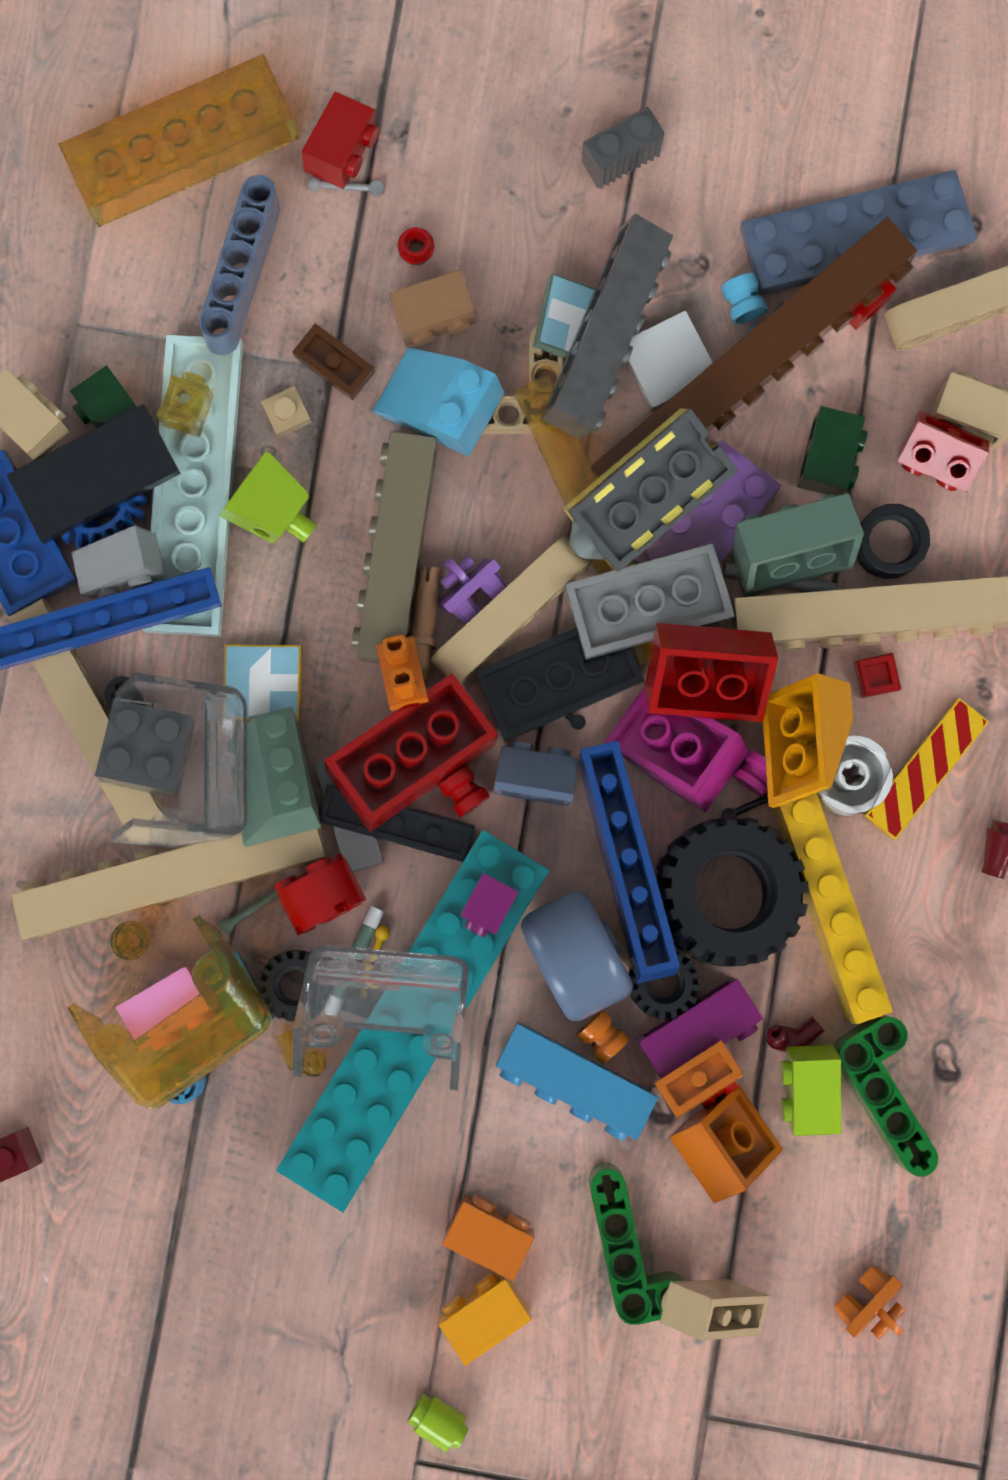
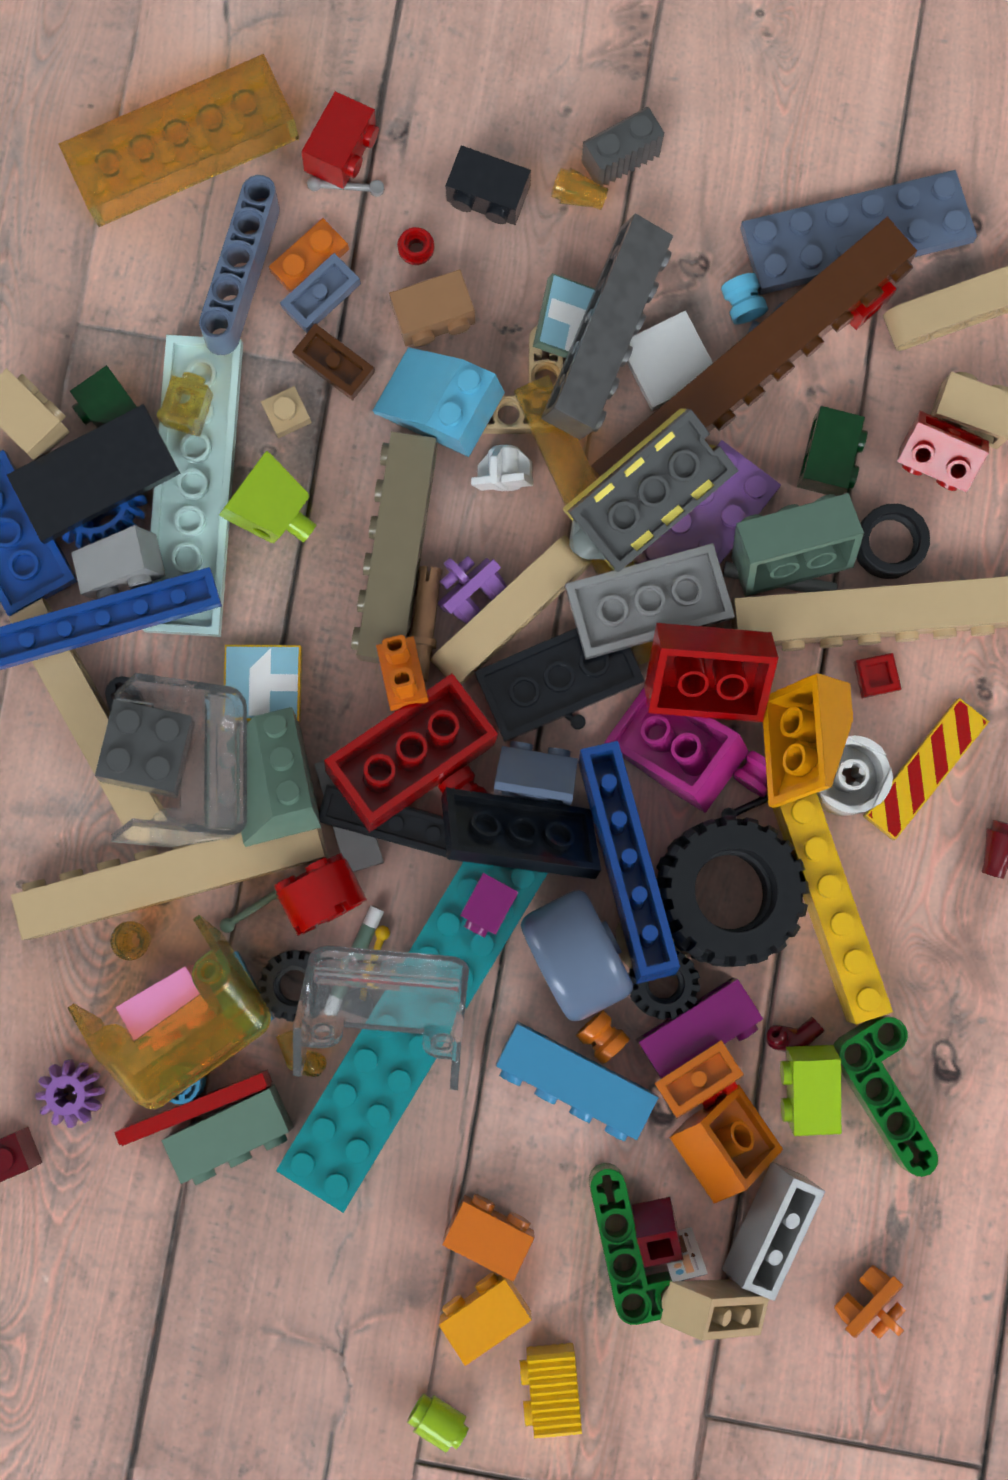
none -> medium lavender gear [35,1059,105,1128]
none -> red tile [114,1069,273,1146]
none -> sand green brick [161,1084,294,1185]
none -> orange plate [268,218,349,293]
none -> sand blue plate [280,253,361,333]
none -> black plate [441,787,601,879]
none -> black brick [445,145,531,225]
none -> white piece [471,445,533,491]
none -> yellow brick [519,1343,582,1439]
none -> clear yellow cone [551,167,608,210]
none -> dark red brick [632,1197,684,1267]
none -> white sticker [667,1227,708,1281]
none -> light grey brick [722,1162,825,1301]

